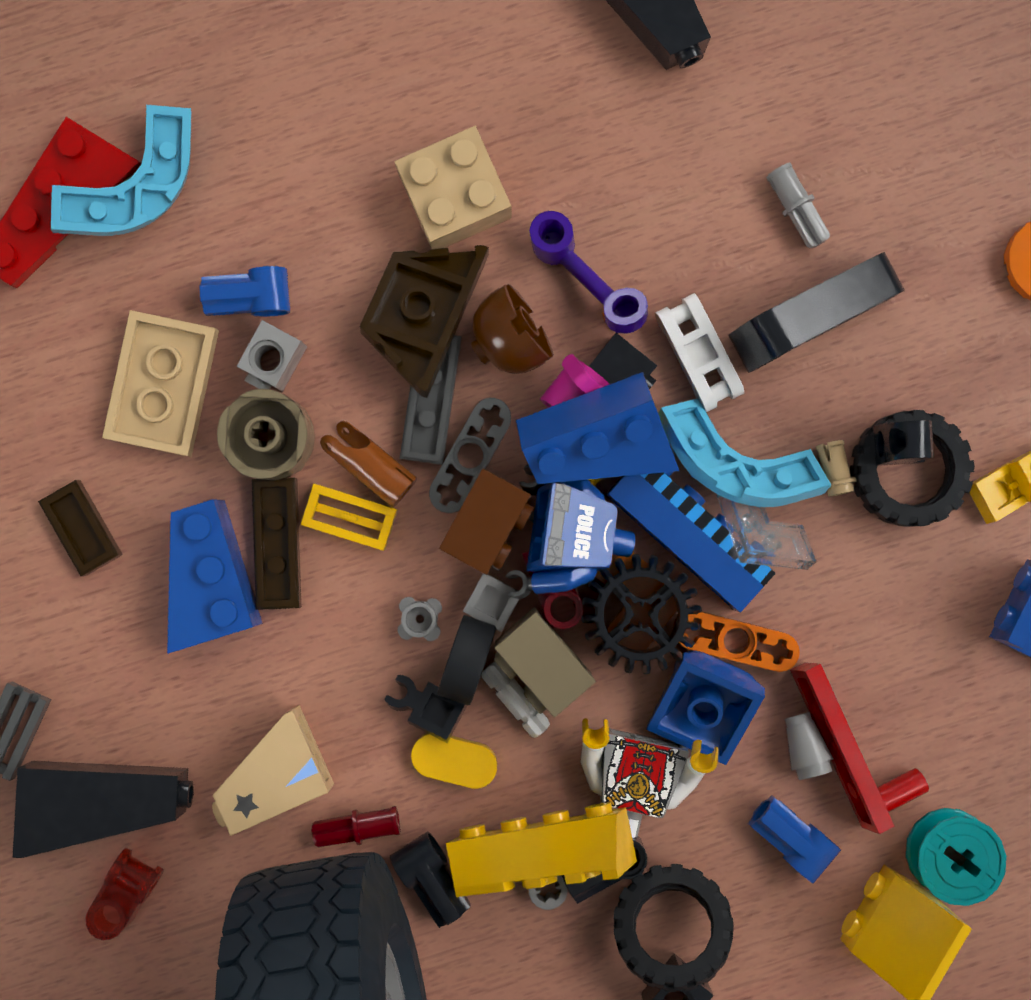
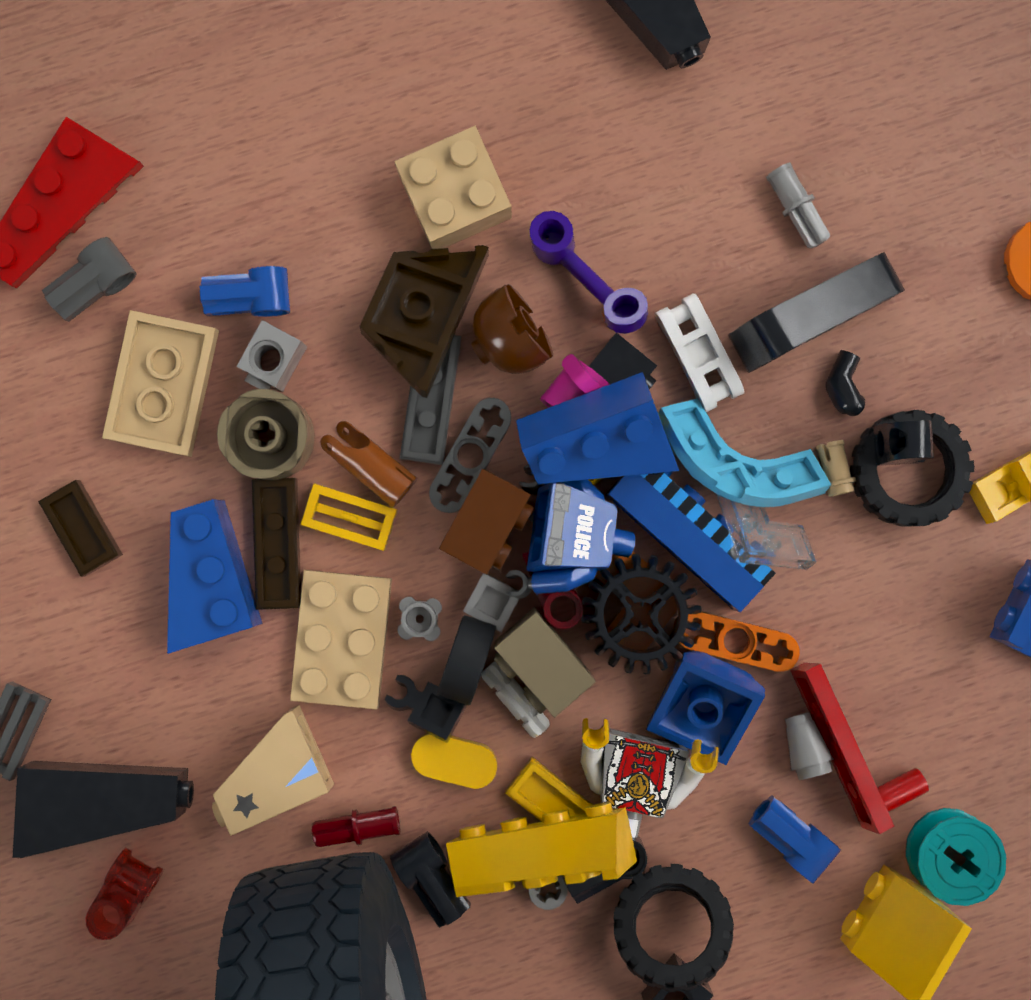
medium azure plate [51,105,192,236] -> none
none -> dark grey piece [42,237,137,322]
none -> tan plate [290,570,392,709]
none -> yellow tile [505,757,593,822]
none -> black arm [825,350,865,416]

